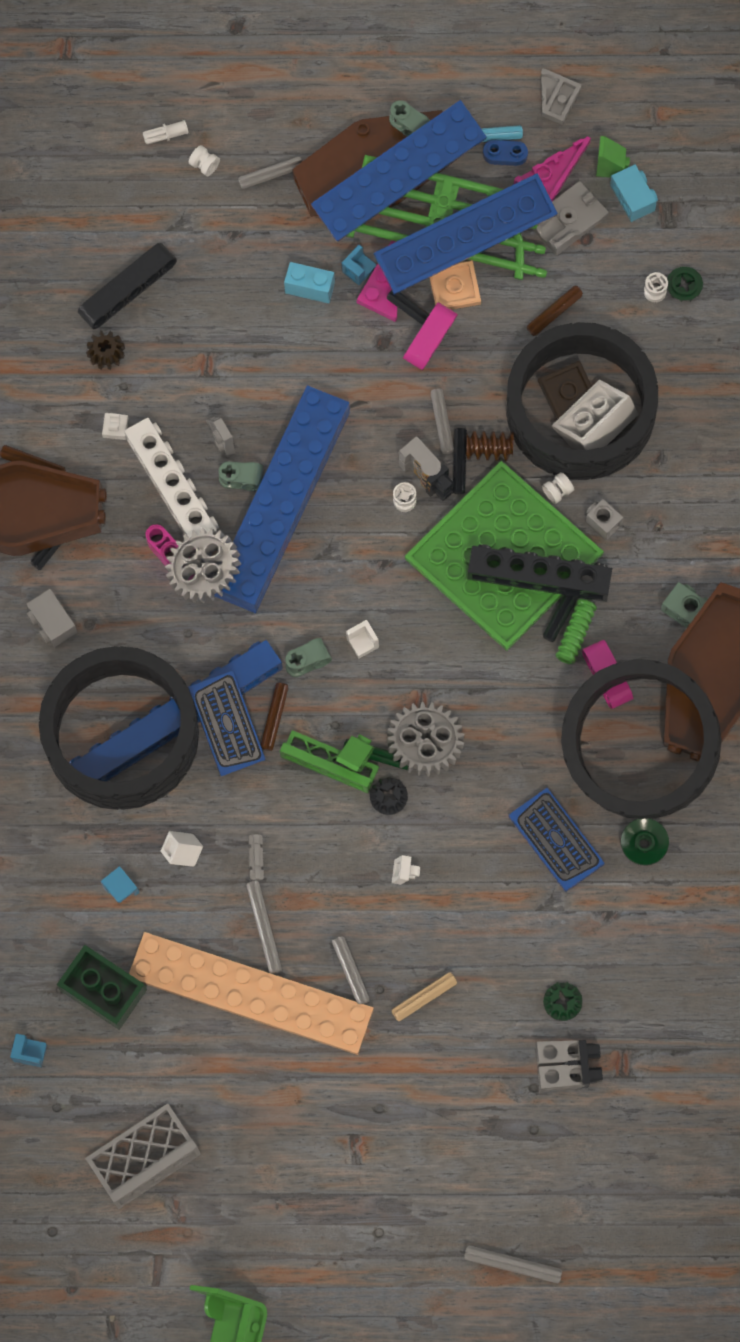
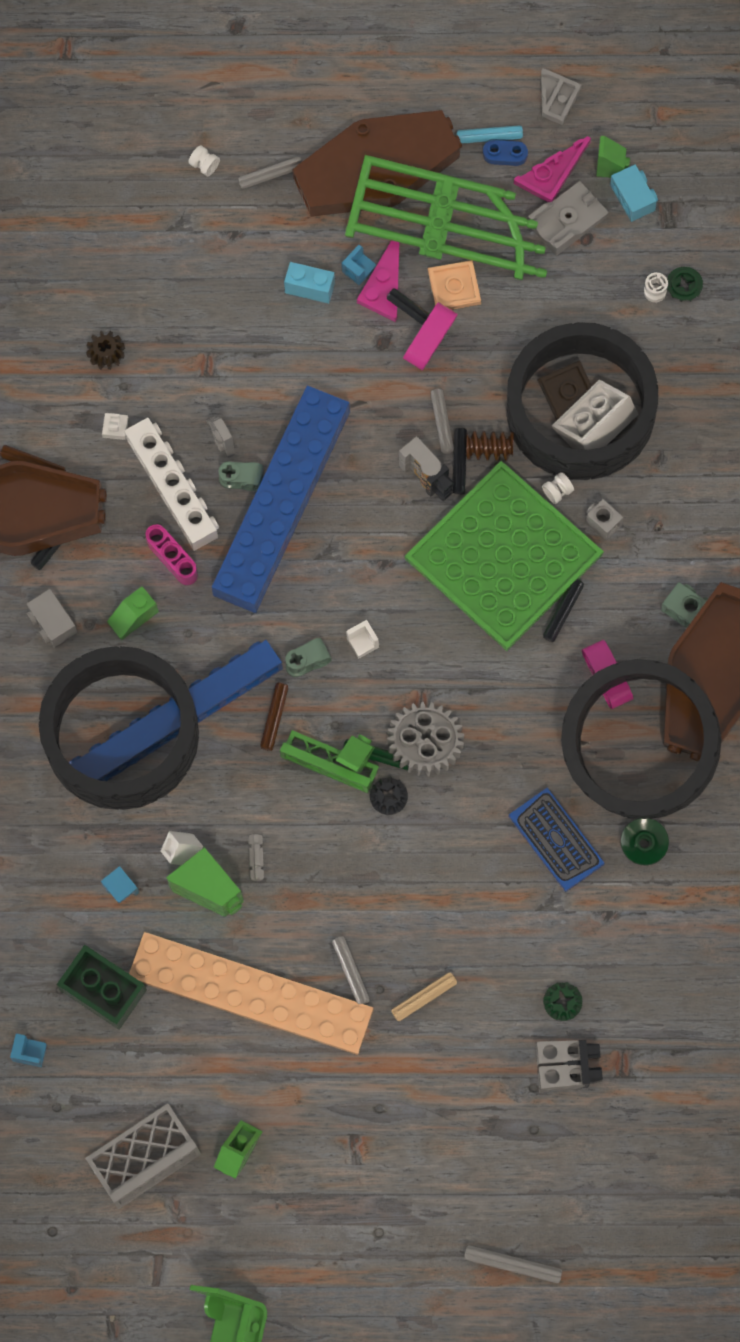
black beam [77,243,177,329] -> none
white axle [143,120,188,144] -> none
light grey gear [165,528,241,603] -> none
tile [188,670,266,776] -> none
light grey axle [246,881,282,974] -> none
blue plate [311,100,487,242] -> none
blue plate [374,173,558,295] -> none
sand green piece [389,101,431,137] -> none
white tile [392,855,420,885] -> none
white wheel [393,482,417,512] -> none
black brick [467,544,613,602] -> none
reddish brown axle [527,286,583,336] -> none
bright green piece [555,599,597,664] -> none
none -> bright green slope [107,587,158,640]
none -> bright green slope [166,847,244,917]
none -> bright green slope [214,1120,263,1179]

